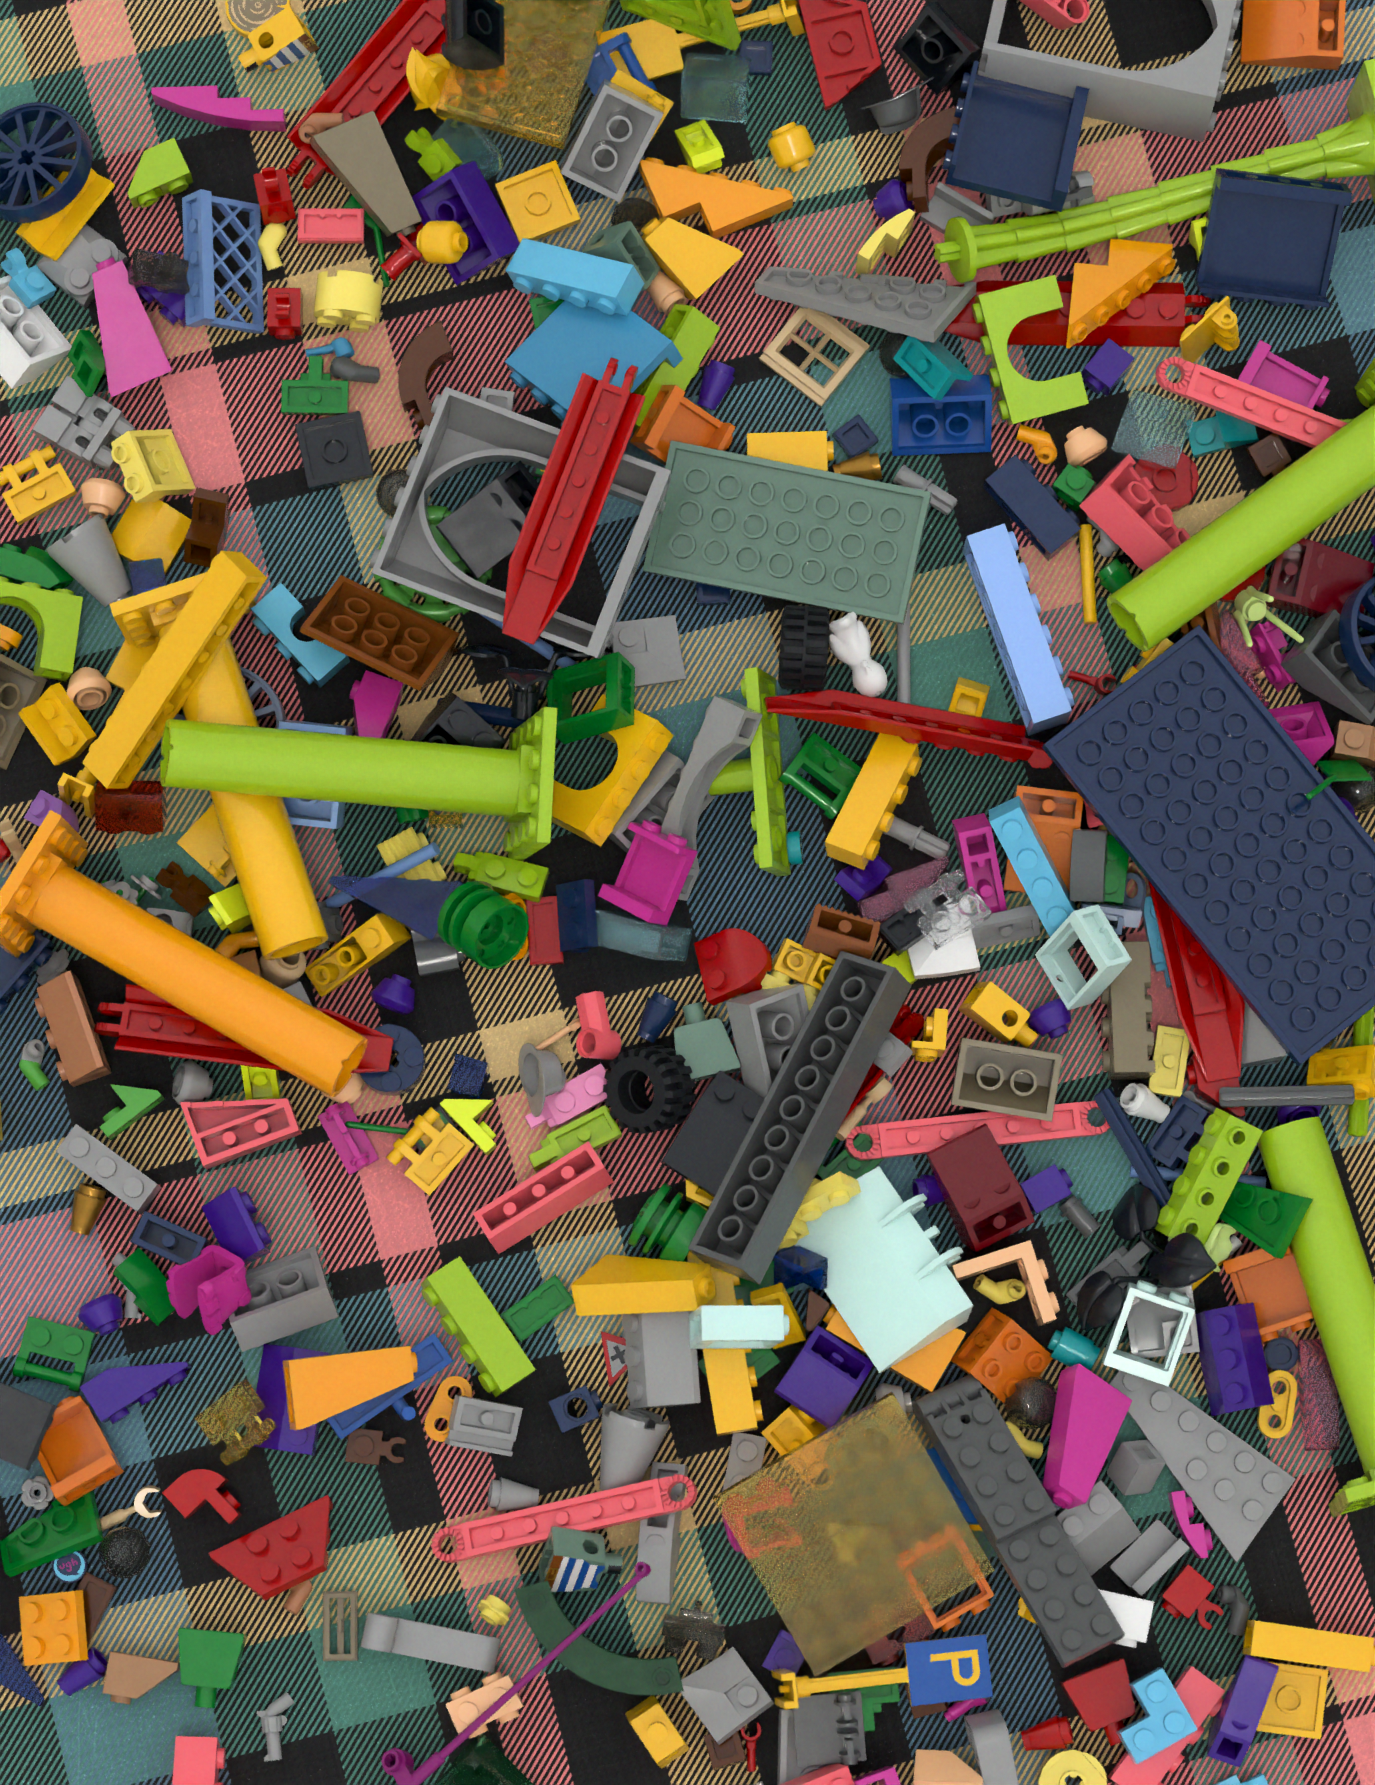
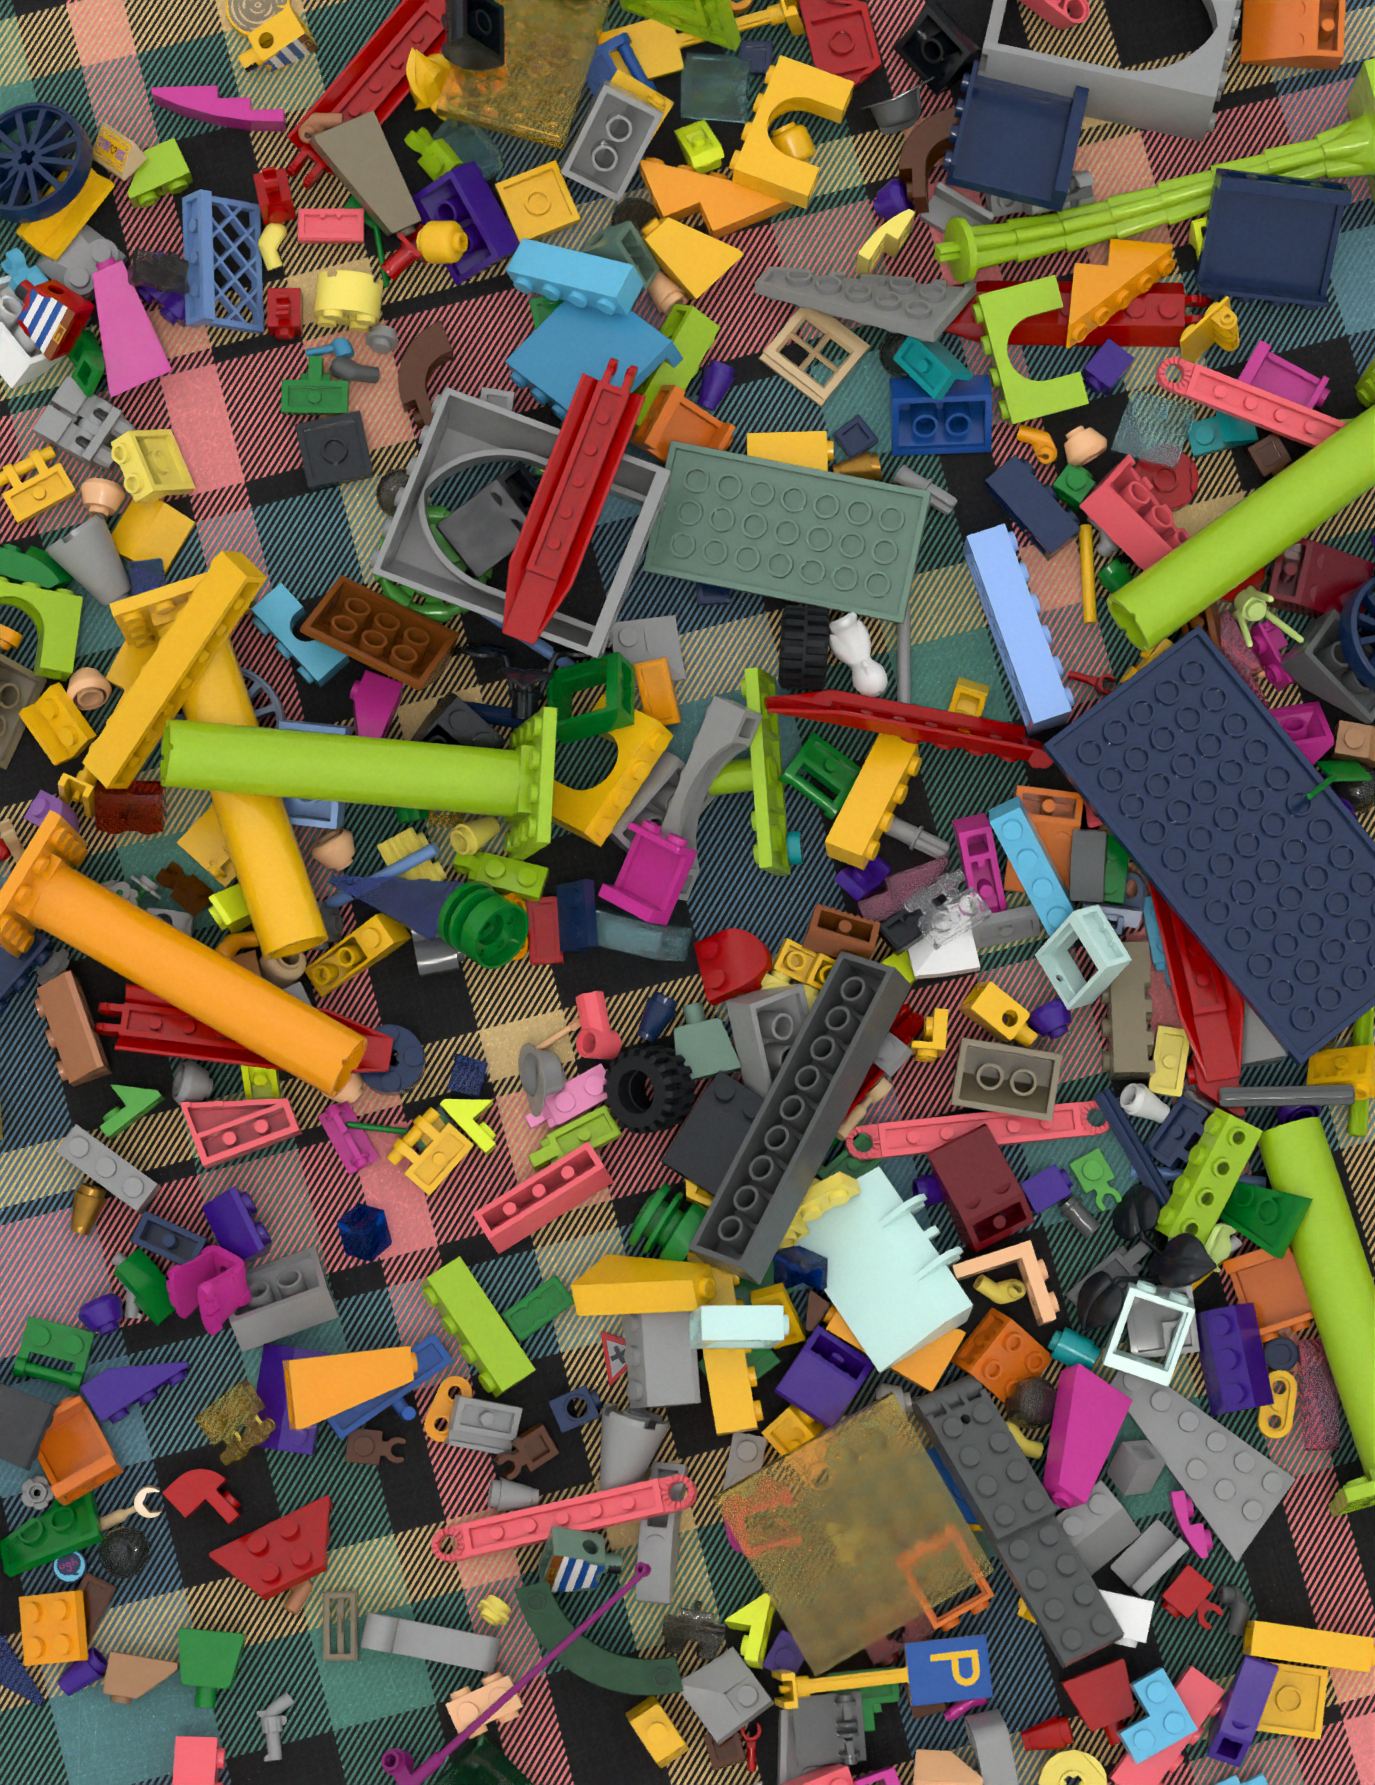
arm [19,1039,50,1091] -> none
reddish brown brick [184,487,231,568] -> none
dark purple cone [371,974,415,1015] -> none
none -> torso [14,280,95,361]
none -> slope [92,122,147,181]
none -> light nougat cone [311,828,355,871]
none -> clear blue panel [337,1203,392,1262]
none -> light grey plate [365,325,399,354]
none -> light yellow cone [450,815,500,855]
none -> reddish brown plate [494,1423,559,1480]
none -> light orange tile [633,656,682,726]
none -> neon yellow slope [725,1593,776,1669]
none -> yellow arch [729,55,854,209]
none -> bright green plate [1068,1148,1122,1212]

